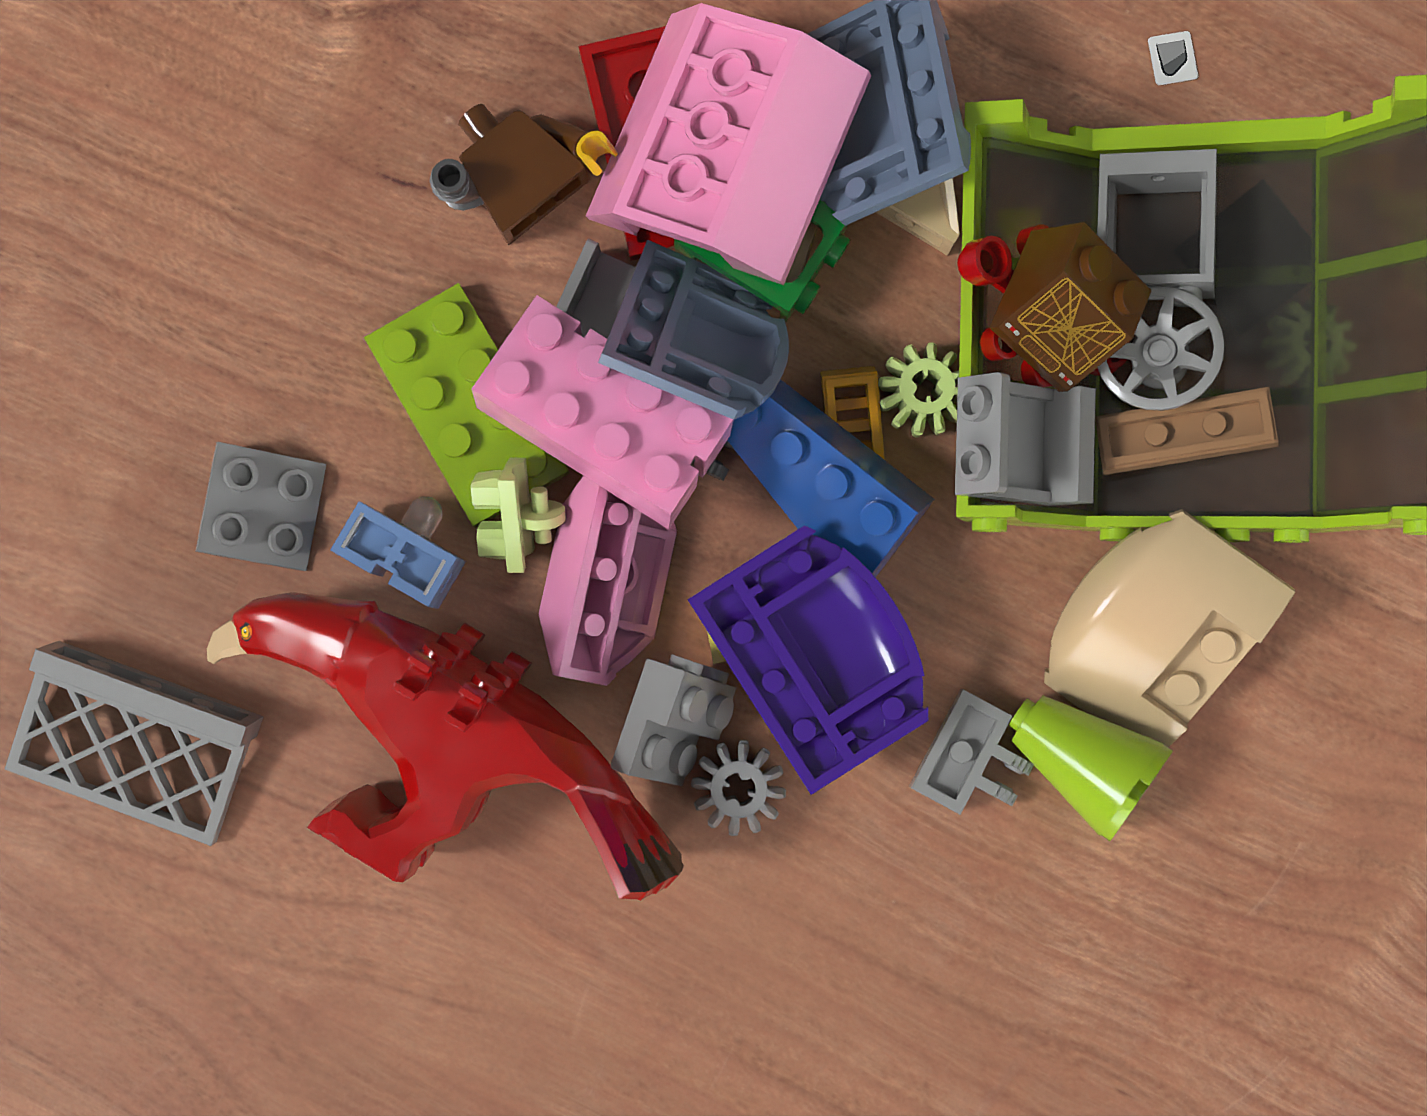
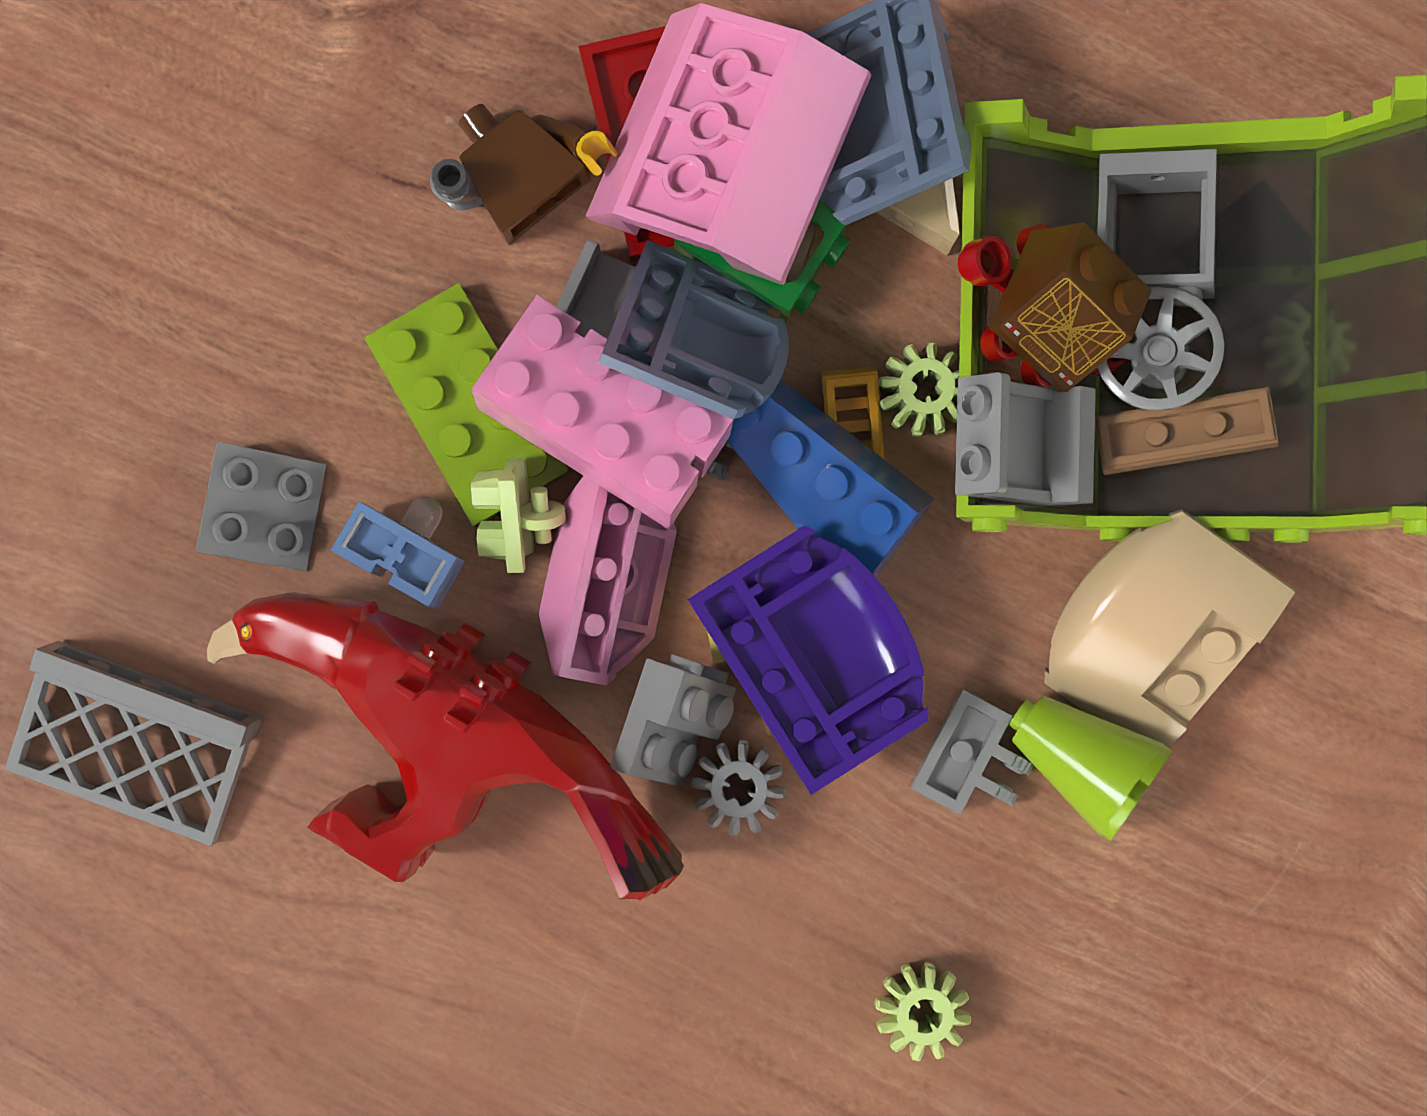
white sticker [1148,31,1198,85] -> none
none -> yellowish green gear [874,962,971,1061]

